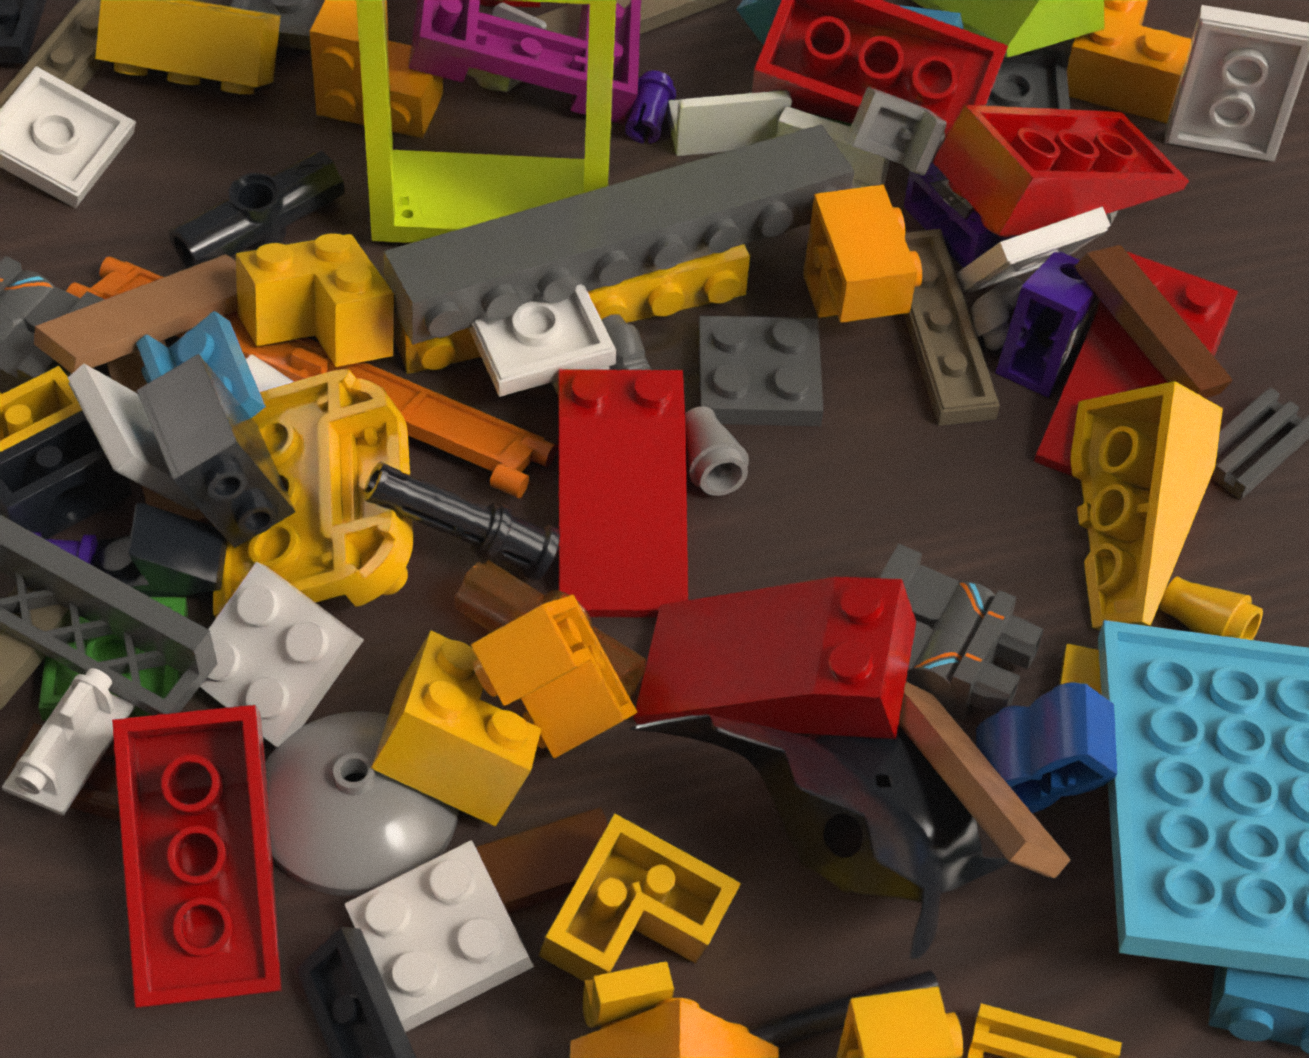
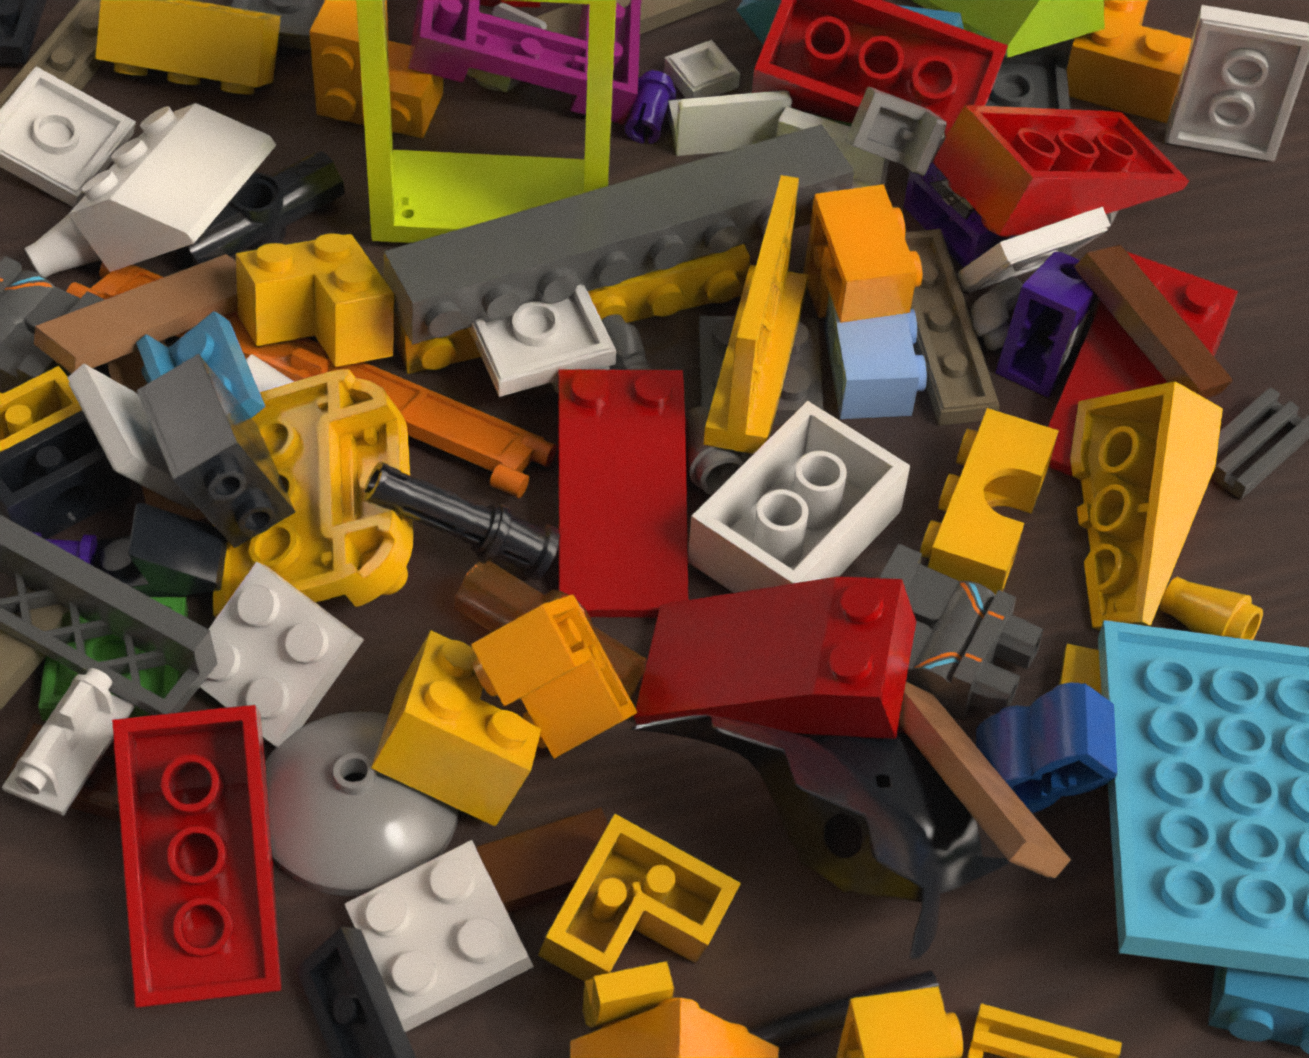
none -> white cone [24,215,101,278]
none -> white slope [68,103,276,272]
none -> white tile [664,40,740,99]
none -> white brick [688,401,910,593]
none -> yellow fence [703,175,808,454]
none -> light blue brick [824,293,927,419]
none -> yellow arch [920,408,1058,595]

